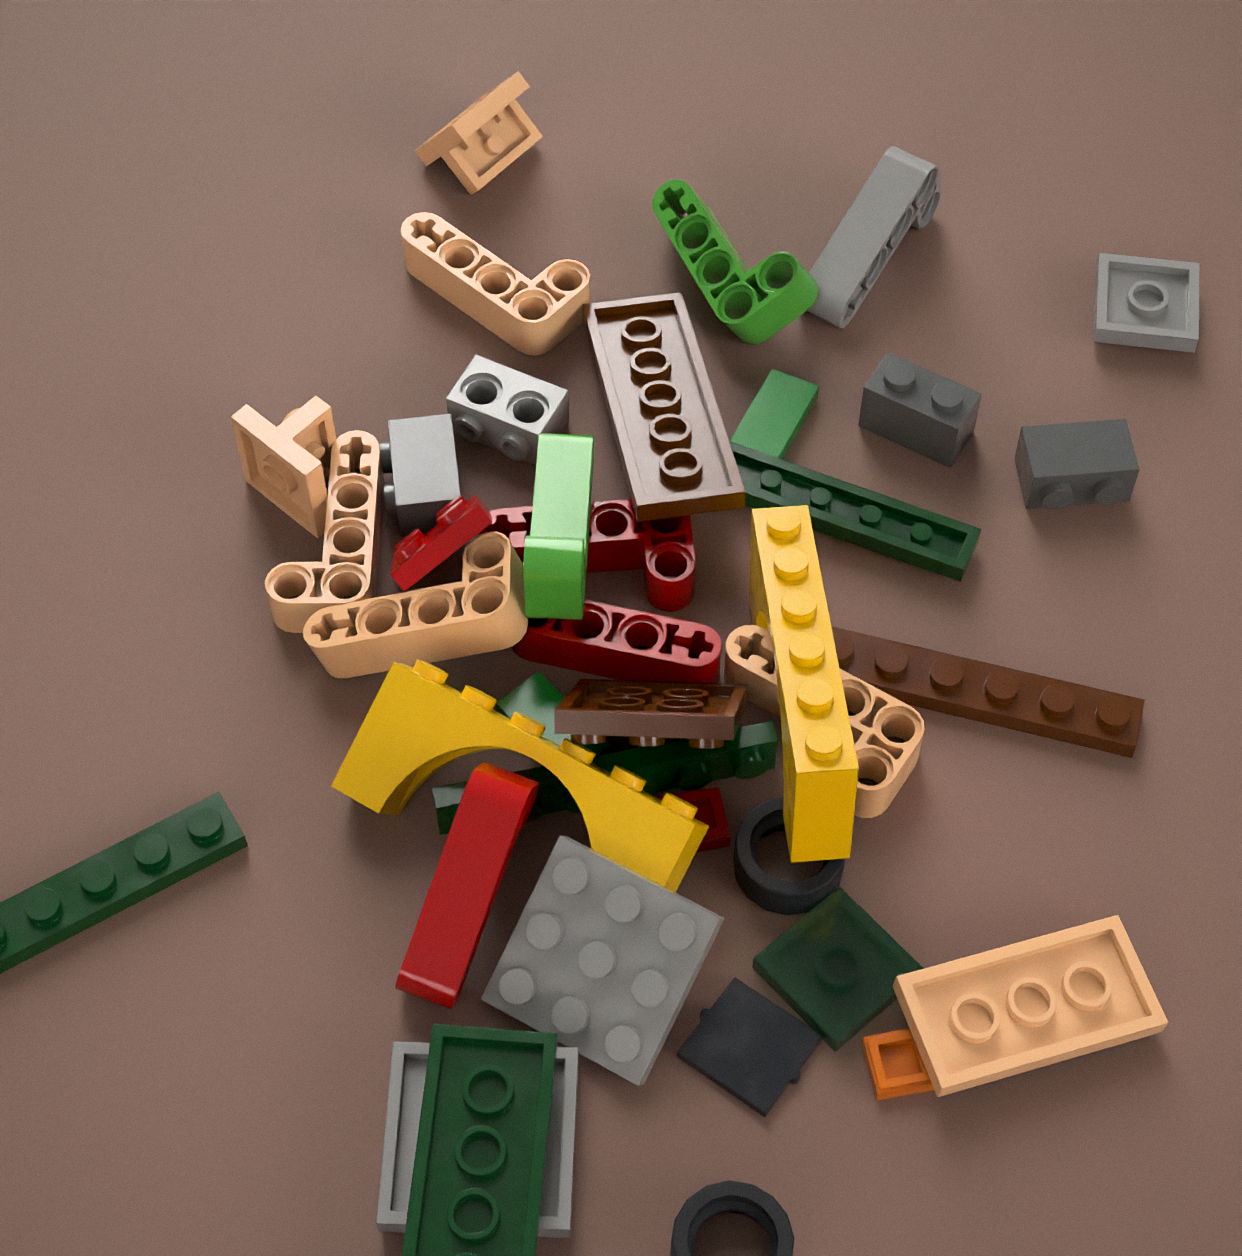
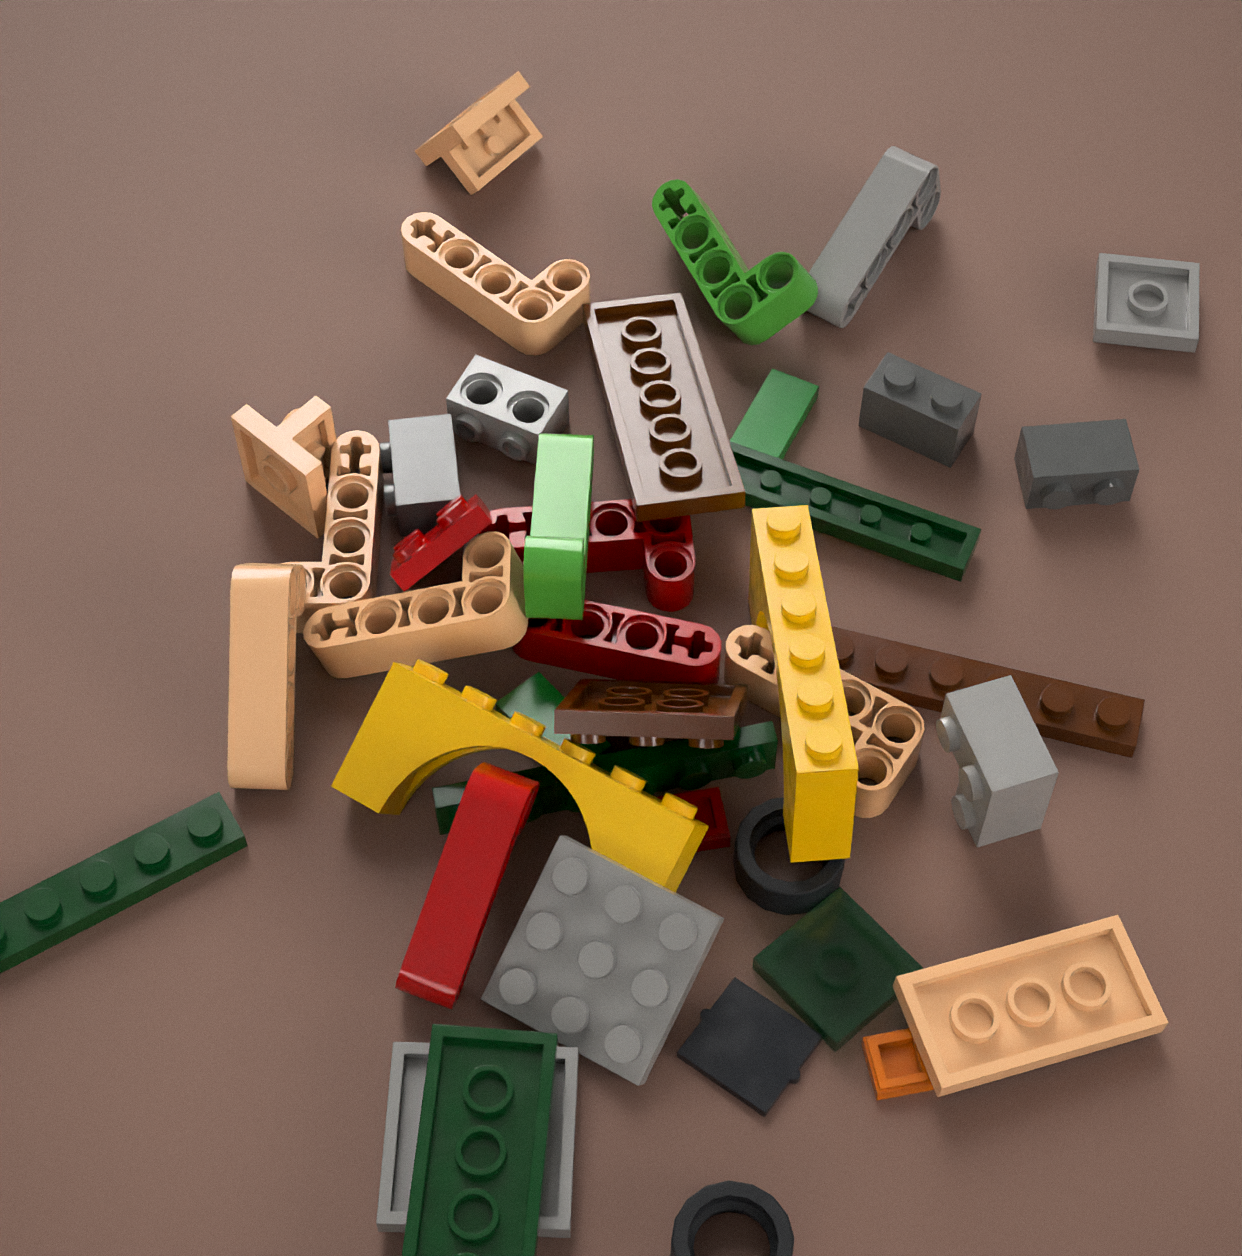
none -> light nougat beam [227,563,306,790]
none -> light grey brick [936,675,1059,848]

